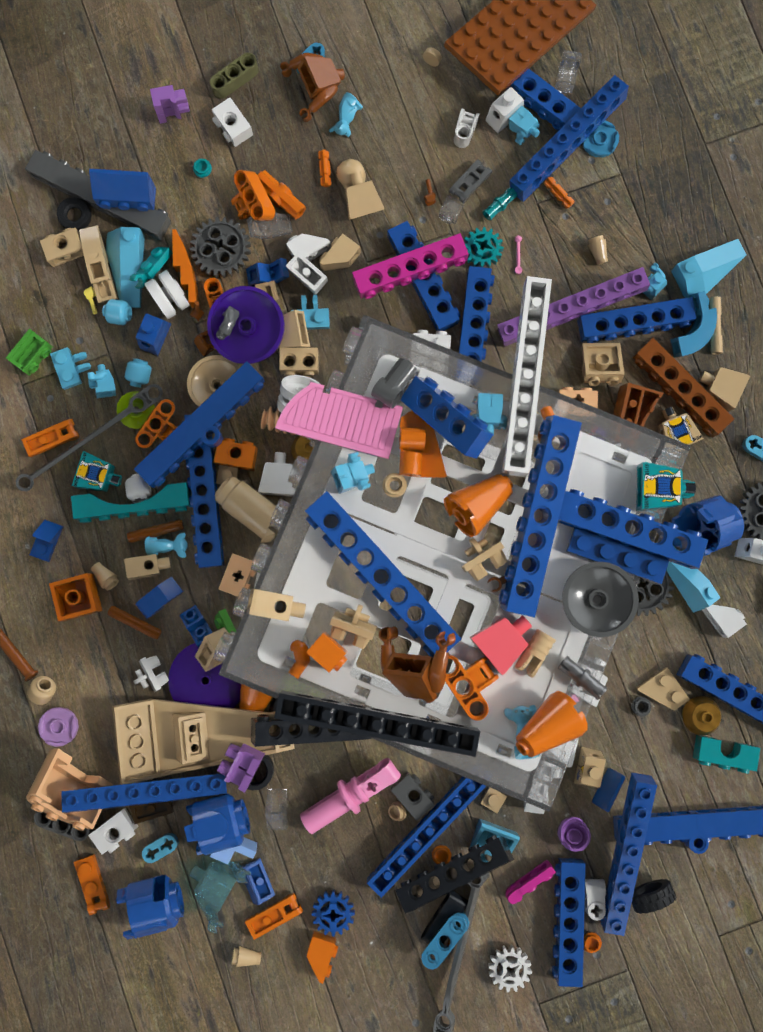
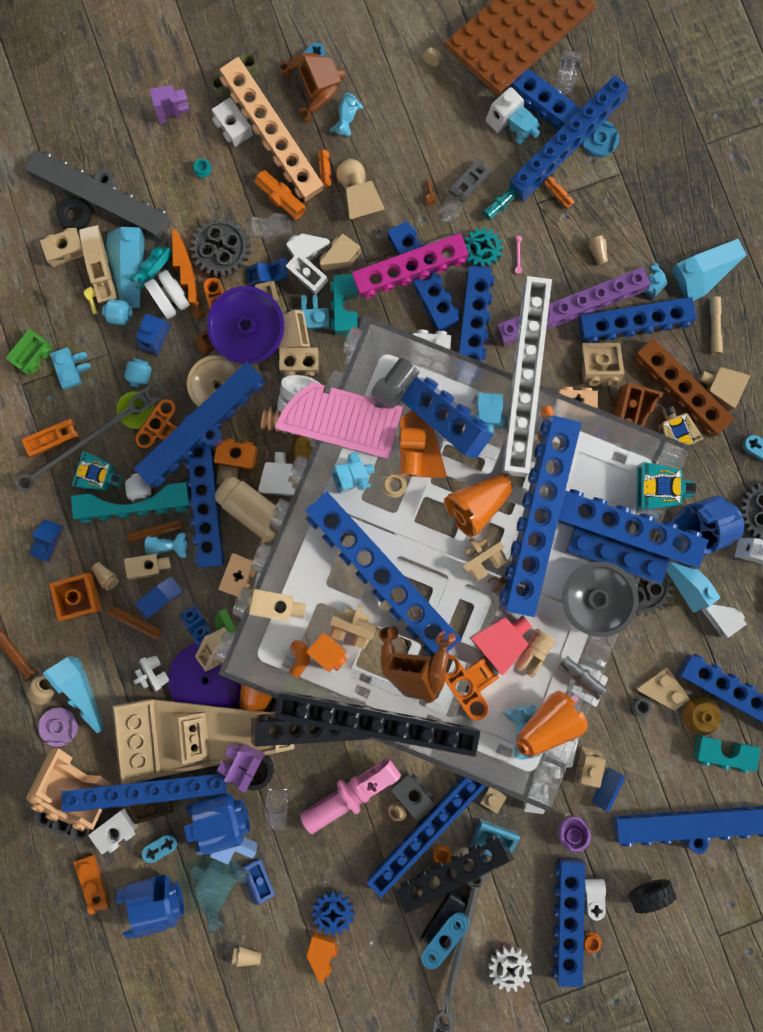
medium azure piece [87,364,116,398] -> none
blue slope [89,169,156,211] -> none
dark grey piece [216,306,239,340] -> none
orange piece [231,170,275,221] -> none
orange plate [245,893,303,940] -> none
white piece [454,108,480,148] -> none
dark pink hinge [505,860,556,905] -> none
blue brick [600,772,657,936] -> none
dark azure arch [670,291,717,358] -> none
none -> medium azure wedge [43,656,106,733]
none -> light nougat brick [219,57,324,202]
none -> teal arch [330,275,358,336]

